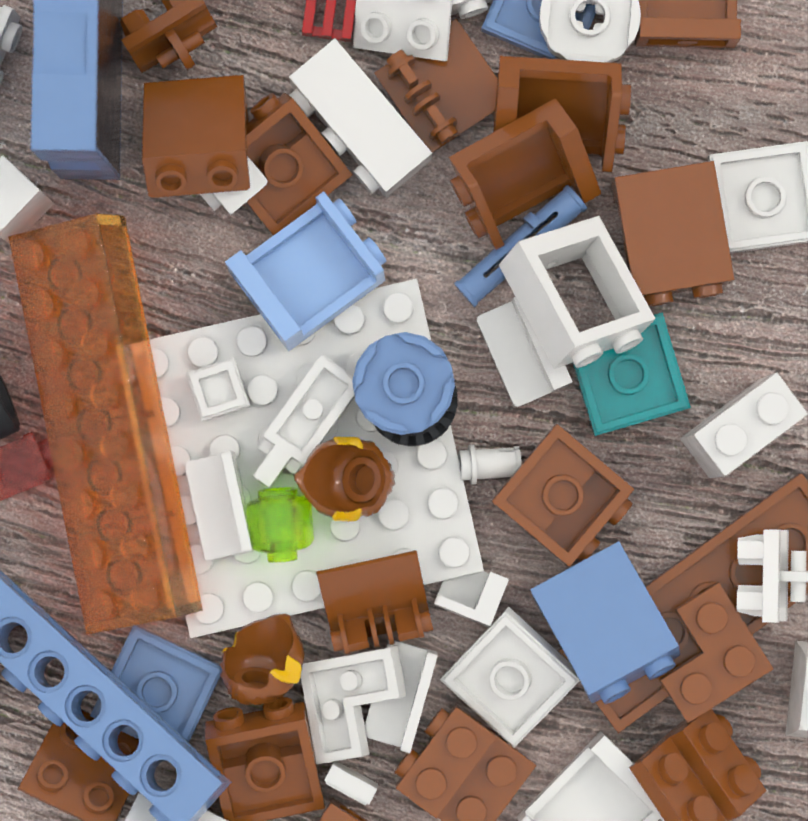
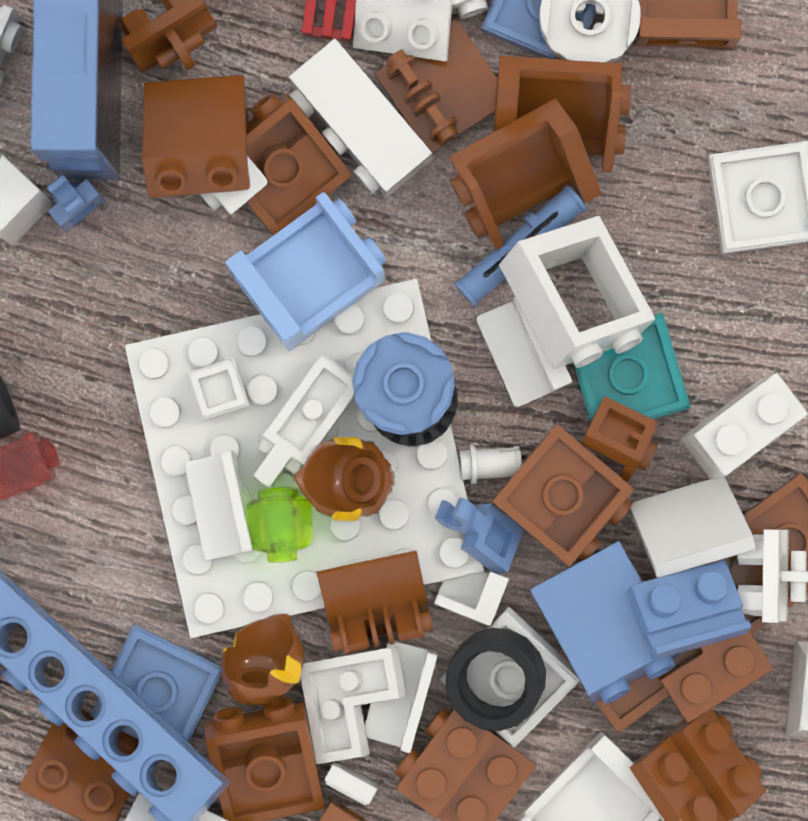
clear orange brick [8,213,203,635] -> none
dark orange panel [610,161,735,307] -> none
none -> medium blue plate [47,174,105,232]
none -> medium blue plate [435,498,524,574]
none -> black tyre [445,628,546,731]
none -> dark orange bracket [581,396,659,482]
none -> medium blue plate [627,560,751,661]
none -> white tile [630,477,755,578]

